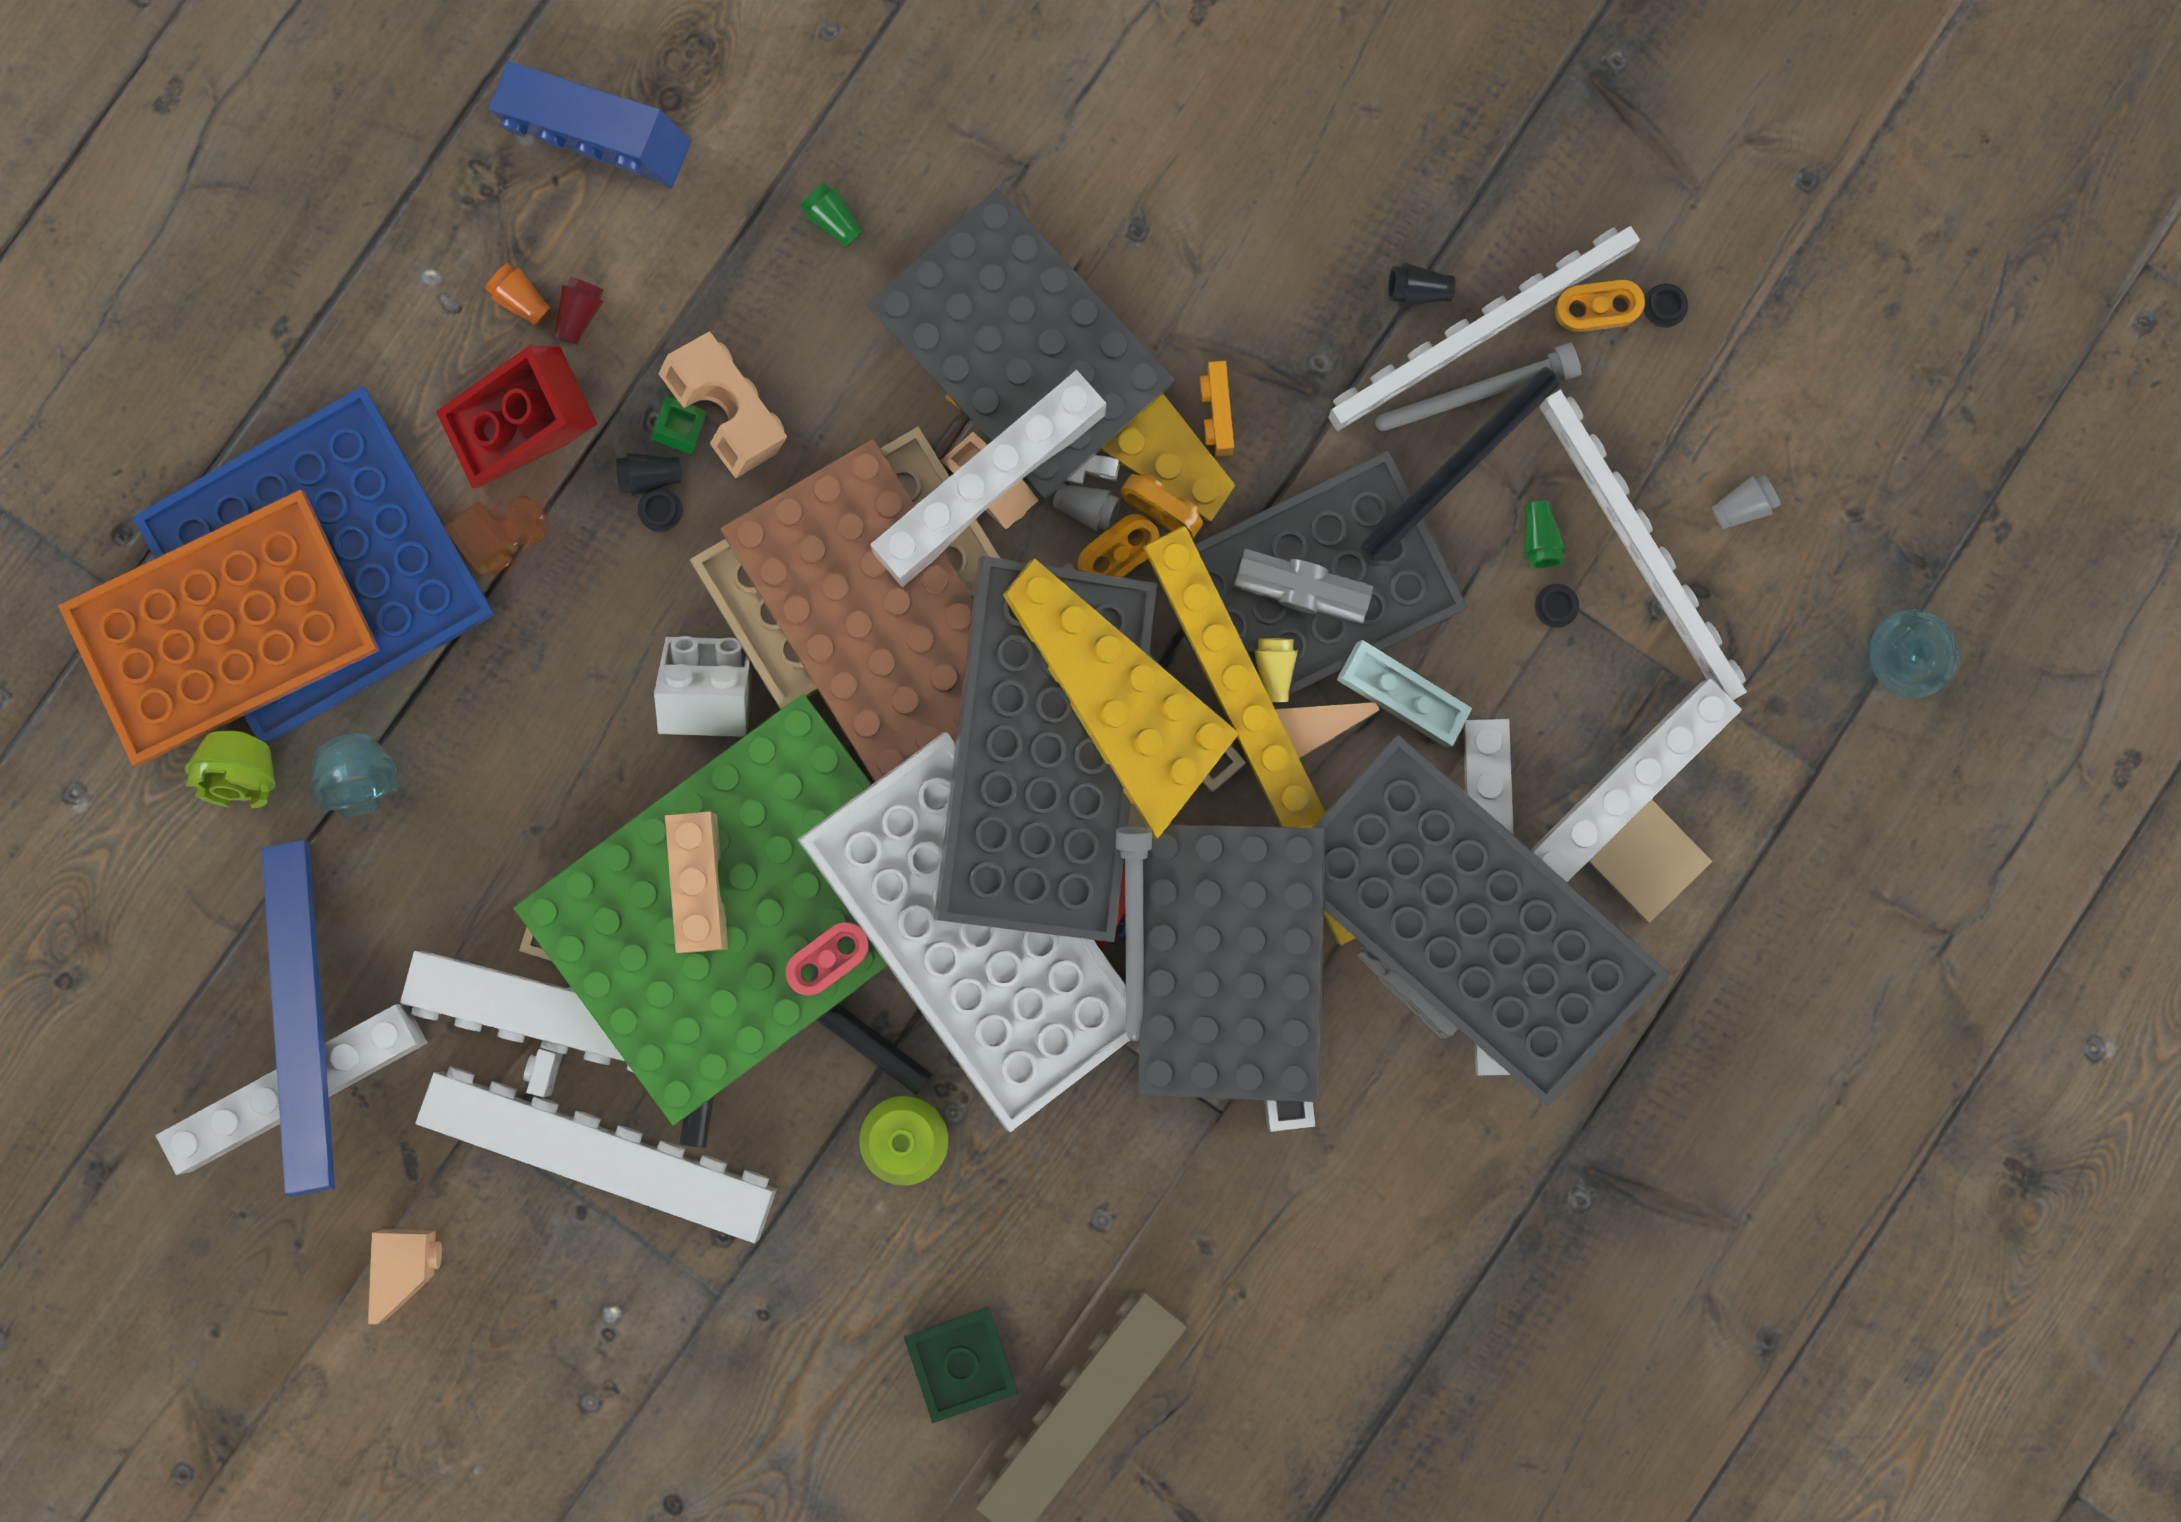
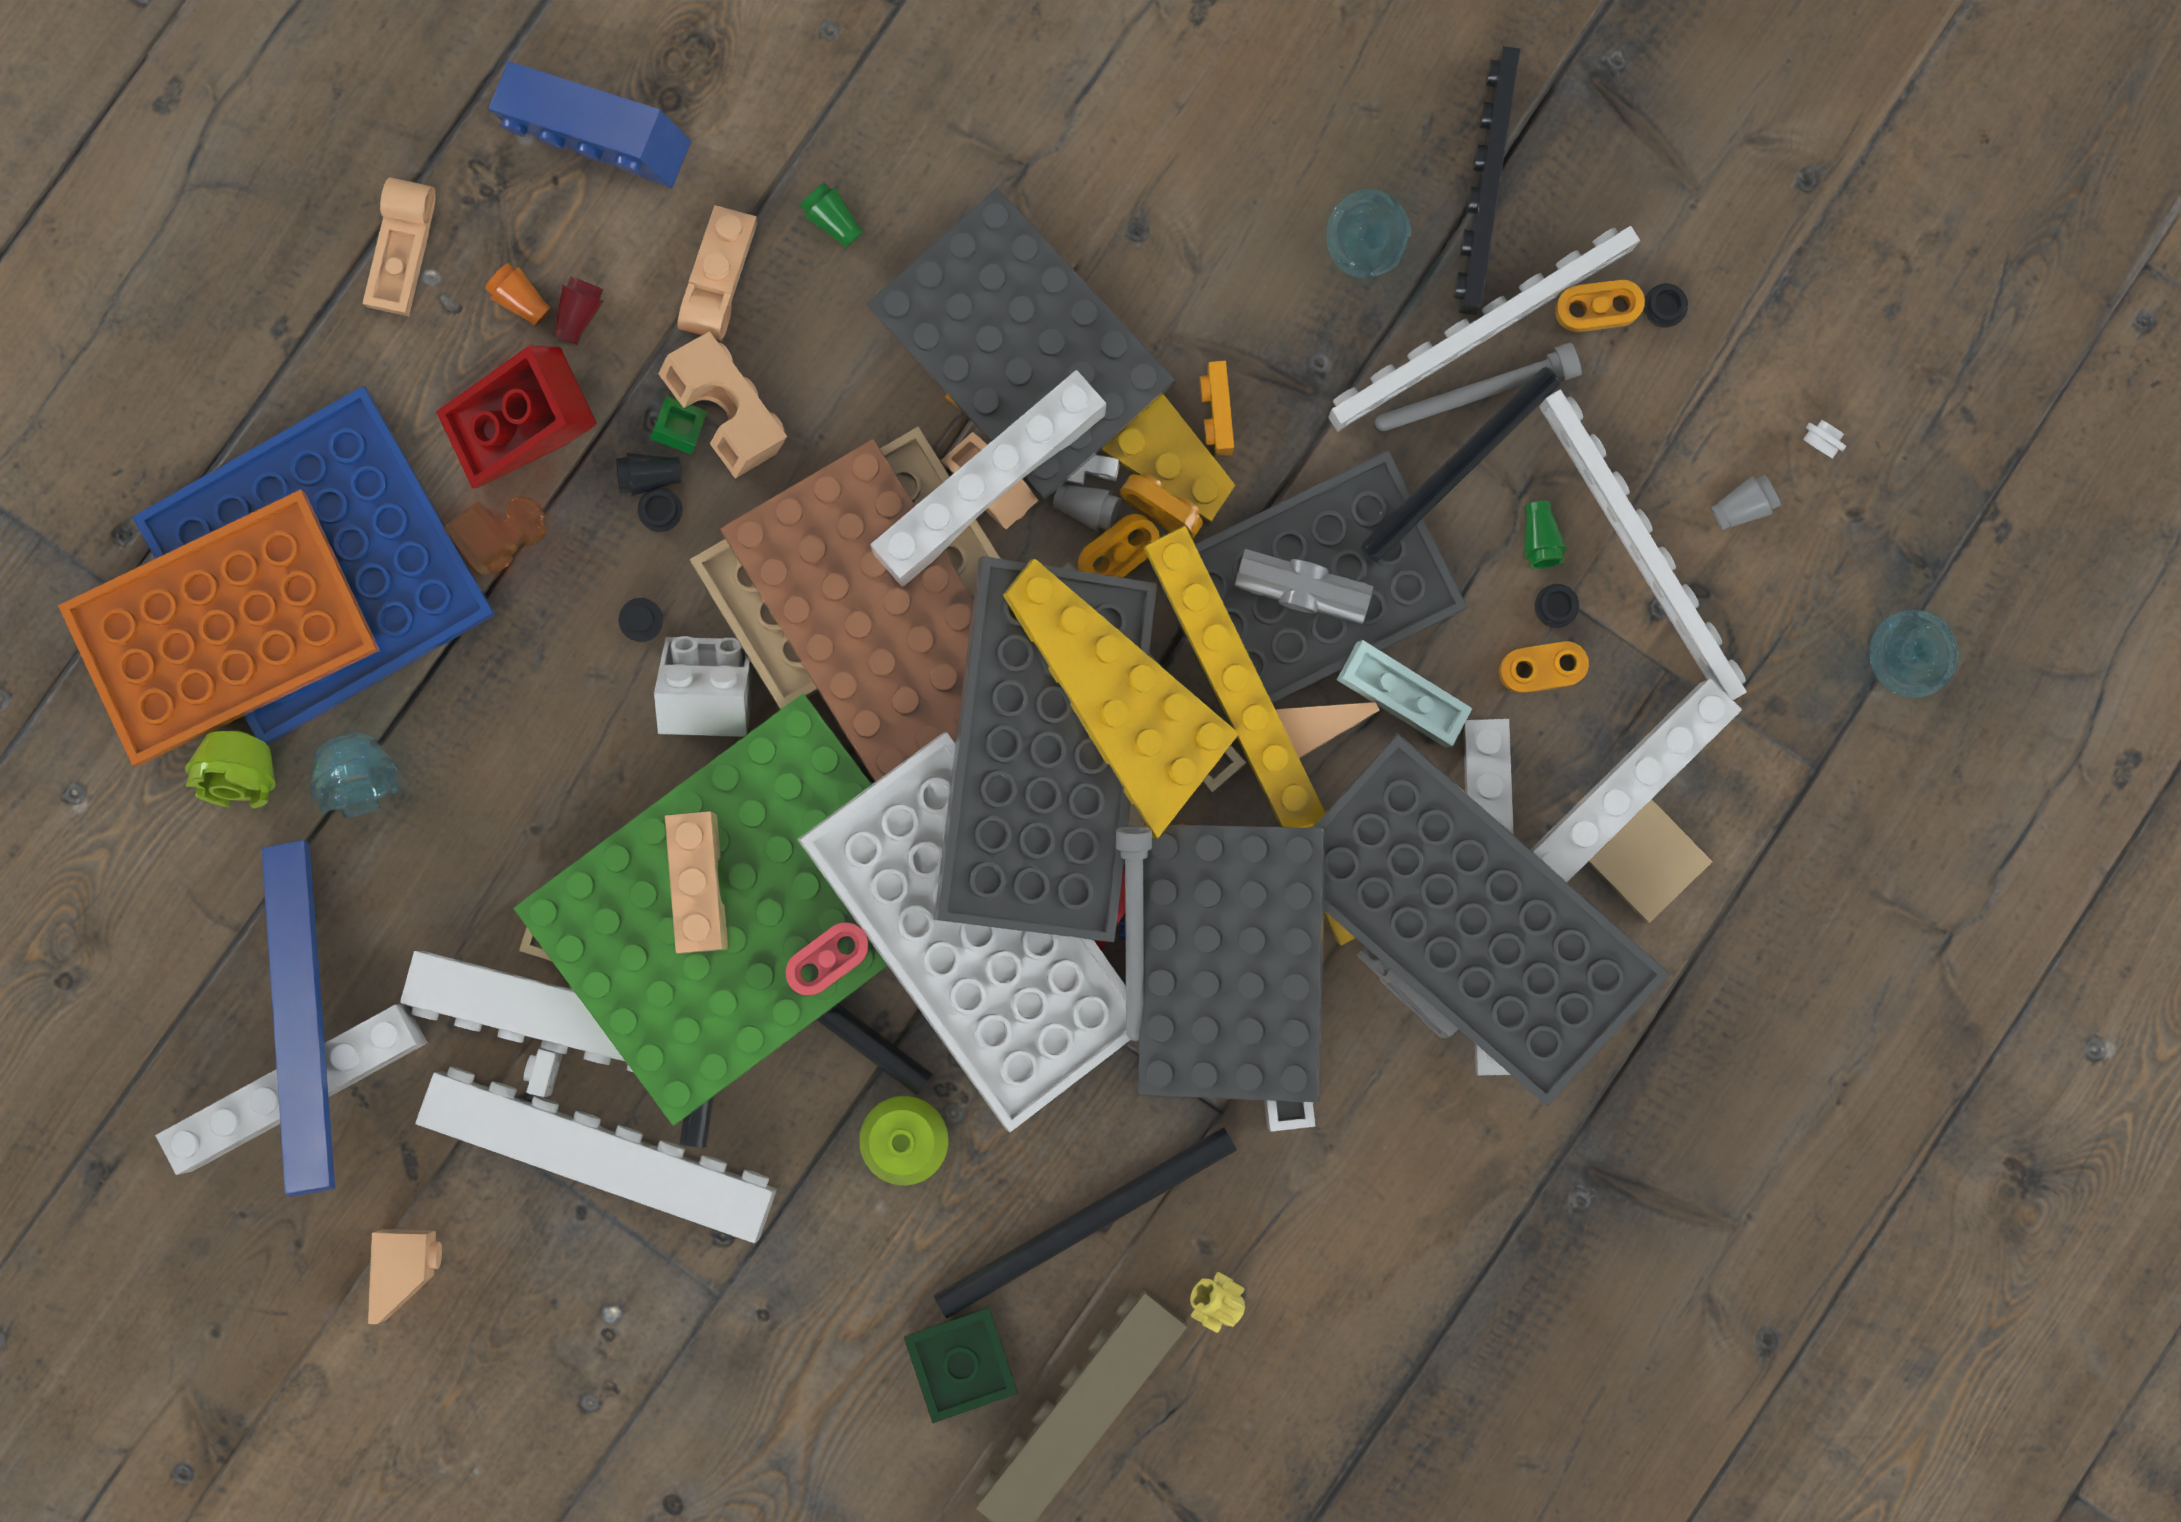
light yellow cone [1254,638,1298,702] -> none
black cone [1388,263,1455,307] -> none
none -> light nougat plate [362,177,436,317]
none -> black plate [618,598,663,642]
none -> light nougat plate [677,205,757,341]
none -> black piece [934,1127,1237,1319]
none -> light yellow gear [1190,1272,1245,1333]
none -> clear light blue cone [1325,189,1411,278]
none -> black plate [1453,46,1520,315]
none -> light orange plate [1499,641,1589,694]
none -> white plate [1803,420,1847,459]

